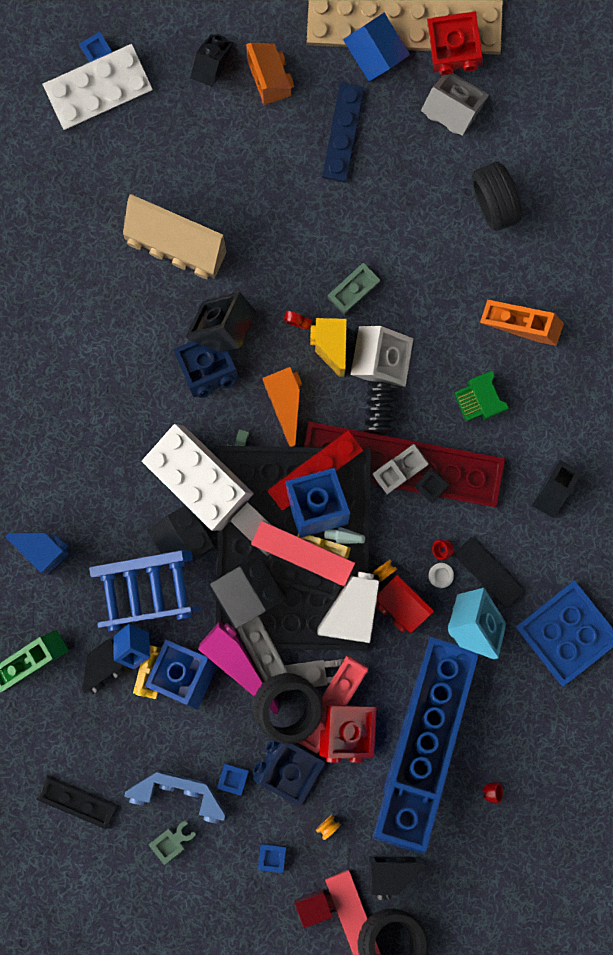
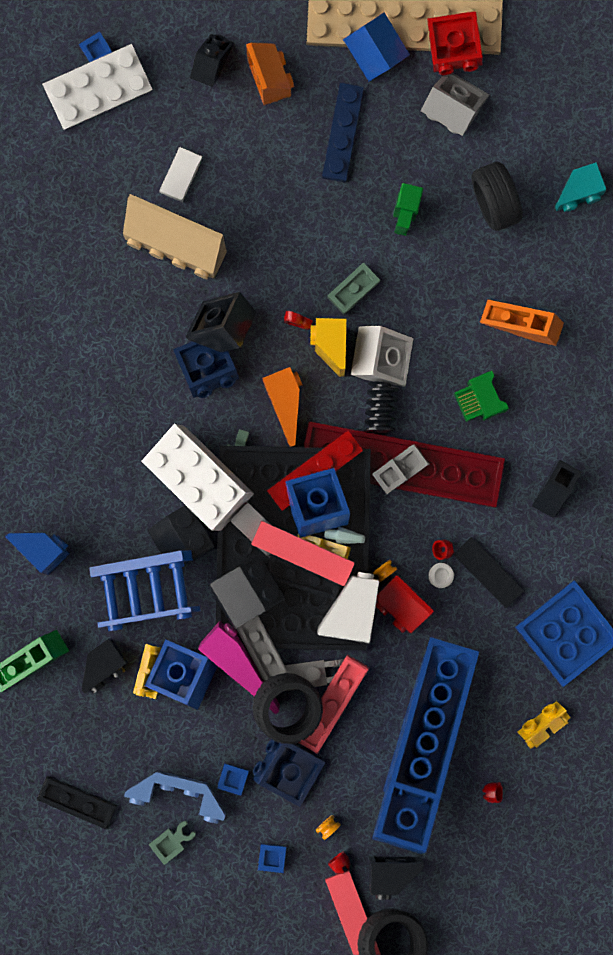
blue brick [113,624,150,669] -> none
dark red brick [295,889,335,928] -> none
red plate [319,705,377,763] -> none
black tile [414,468,449,504] -> none
medium azure slope [448,588,506,659] -> none
none -> white tile [159,147,202,202]
none -> red hinge [328,851,350,874]
none -> green piece [393,183,424,236]
none -> yellow hinge [517,701,570,749]
none -> teal slope [555,163,606,212]

